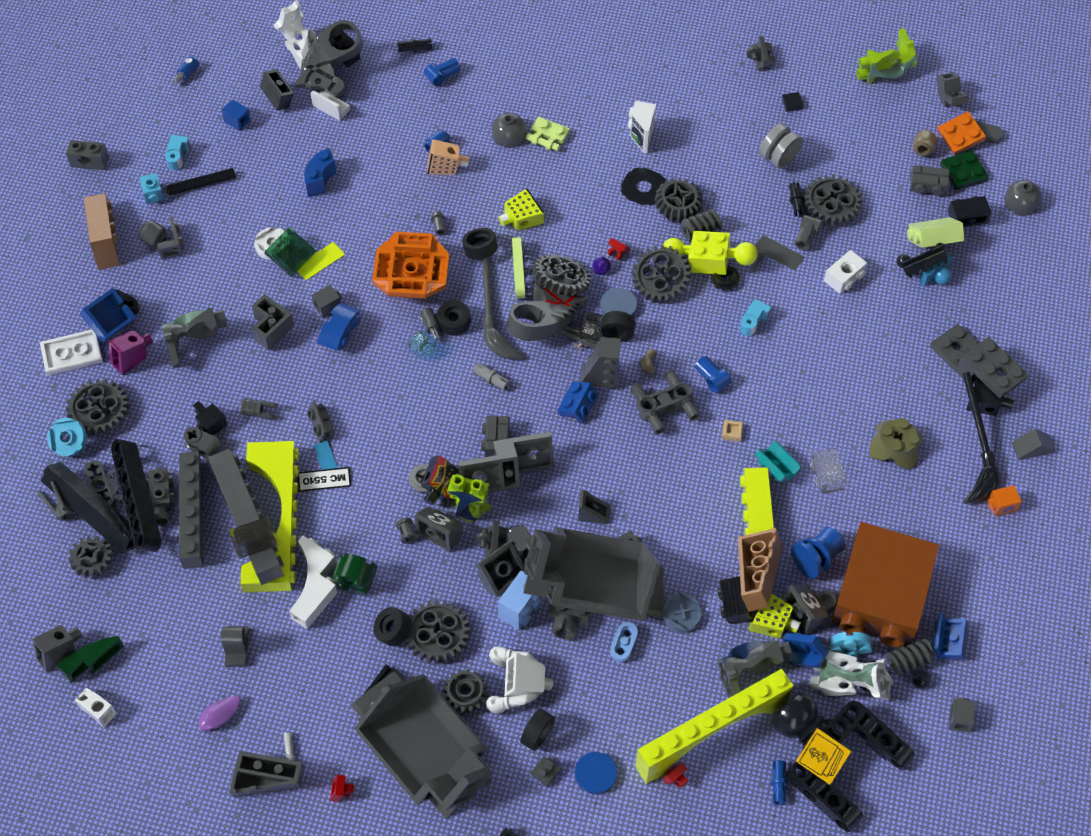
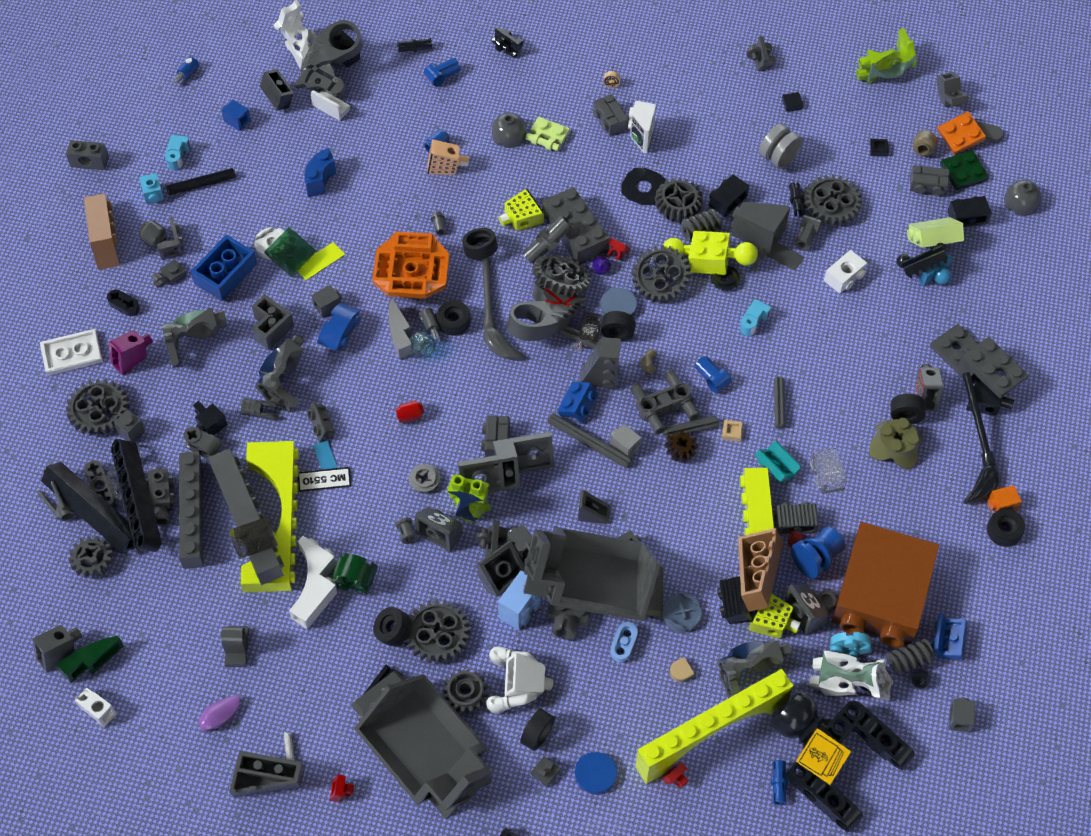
medium azure plate [47,418,87,457] -> none
blue piece [80,288,136,343] -> none
torso [421,455,459,505] -> none
light grey pin [472,362,510,391] -> none
yellowish green beam [512,237,525,299] -> none
blue bracket [783,633,829,668] -> none
dark grey slope [1012,429,1056,460] -> none
none -> dark grey brick [114,410,145,442]
none -> dark grey plate [152,260,186,288]
none -> blue brick [191,234,257,301]
none -> dark grey hips [255,335,304,412]
none -> light grey slope [389,300,413,360]
none -> red brick [395,400,425,423]
none -> black hips [492,27,524,58]
none -> dark grey piece [523,215,573,264]
none -> dark grey brick [542,187,609,264]
none -> dark grey axle [548,413,632,468]
none -> dark grey brick [592,94,629,136]
none -> tile [603,71,621,88]
none -> light grey brick [610,424,641,457]
none -> dark grey axle [663,416,719,438]
none -> dark brown gear [664,429,698,463]
none -> tan tile [670,657,694,682]
none -> black brick [709,174,749,218]
none -> dark grey slope [731,201,790,253]
none -> dark grey axle [774,377,786,428]
none -> dark grey brick [775,502,819,534]
none -> clear red plate [787,531,807,548]
none -> black tile [869,139,889,157]
none -> black tyre [890,394,926,424]
none -> dark grey torso [916,364,944,411]
none -> black tyre [987,509,1025,547]

